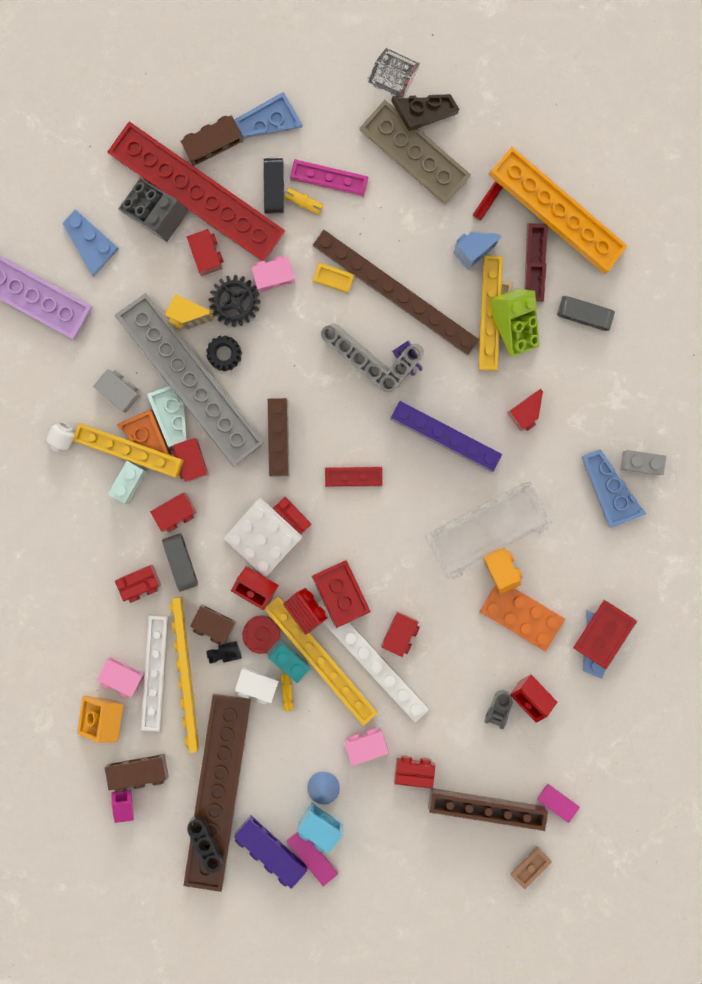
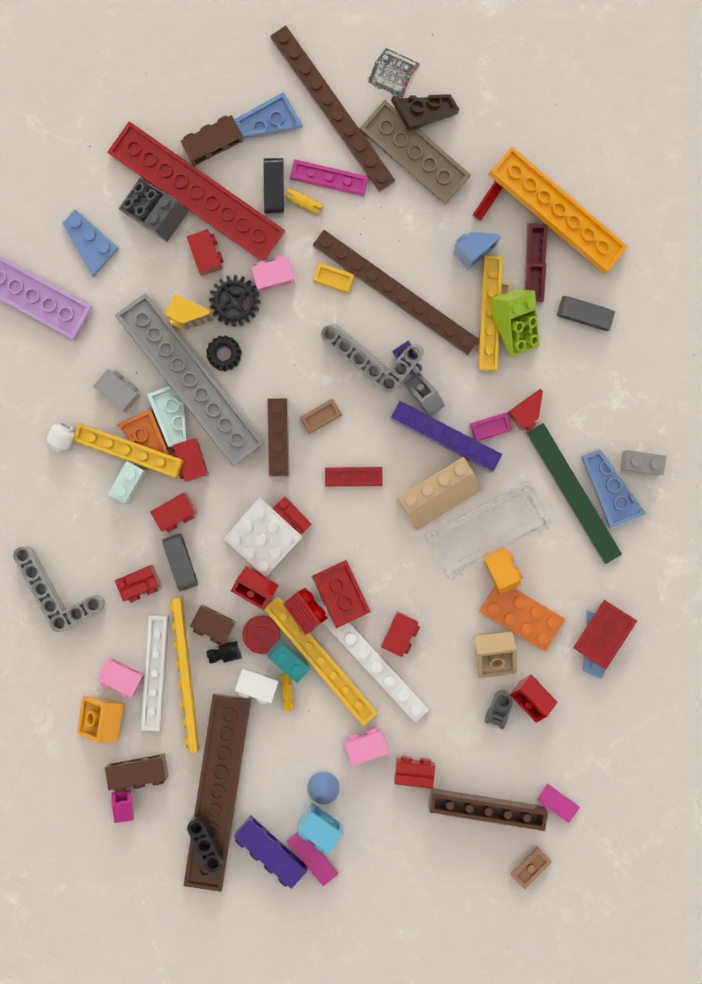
none -> light grey beam [13,546,105,632]
none -> reddish brown plate [270,25,395,193]
none -> medium nougat tile [300,398,342,435]
none -> tan slope [397,457,482,530]
none -> light grey slope [404,372,445,416]
none -> dark pink tile [470,412,512,441]
none -> tan slope [474,631,517,678]
none -> dark green tile [526,423,622,564]

